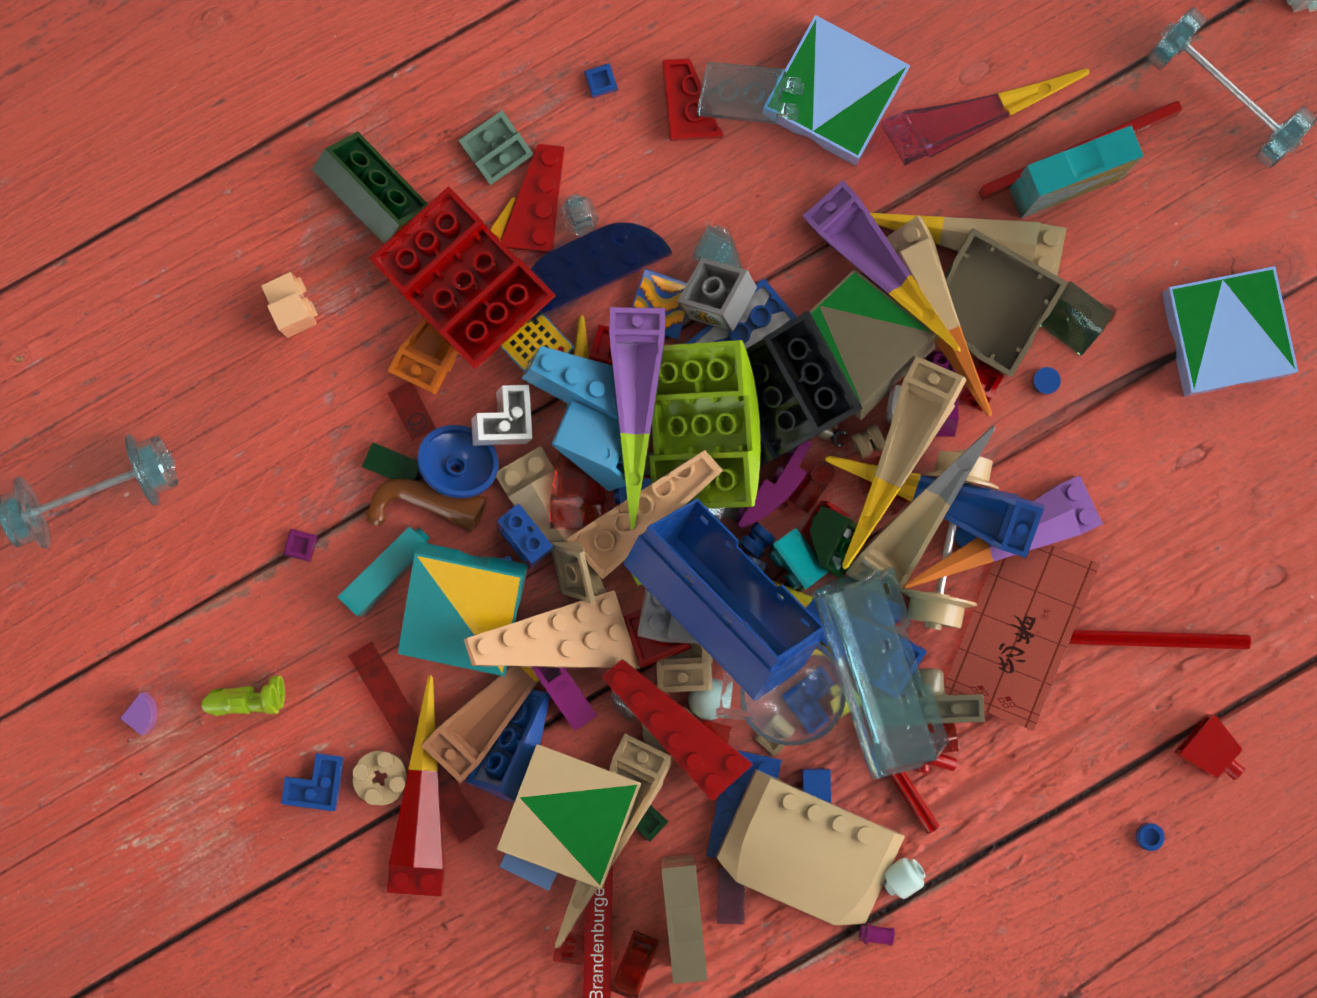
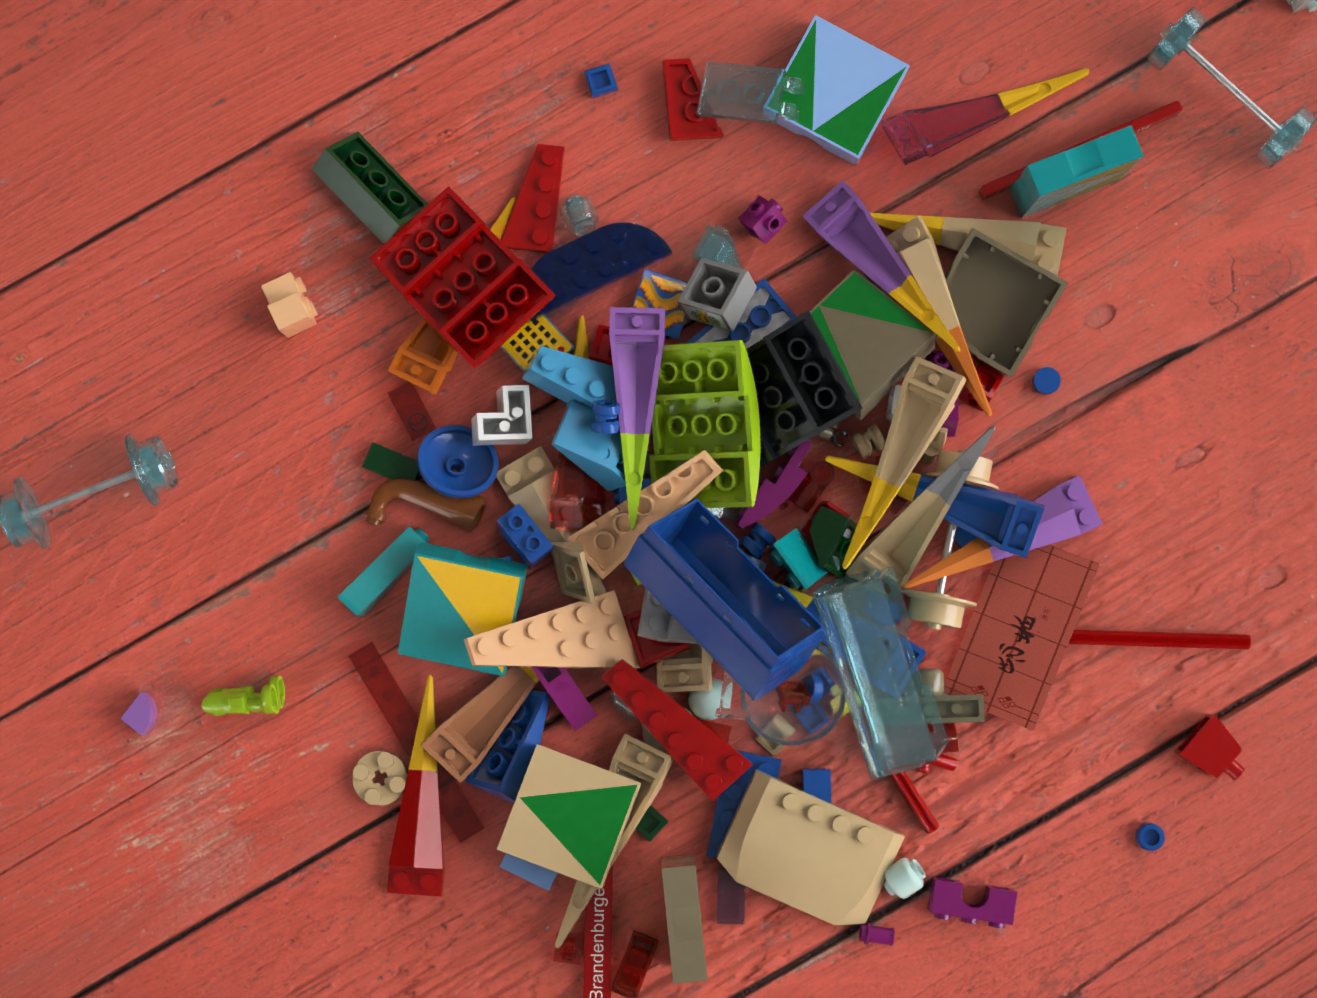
blue plate [281,753,345,811] -> none
magenta tile [283,528,318,562] -> none
sand green slope [458,110,534,185] -> none
slope [1040,281,1113,356] -> none
tile [1161,266,1298,397] -> none
none -> blue wheel [591,400,620,434]
none -> magenta brick [738,195,787,244]
none -> clear red tile [775,681,811,713]
none -> blue tile [801,675,823,704]
none -> tan piece [922,427,948,464]
none -> magenta arch [928,876,1018,928]

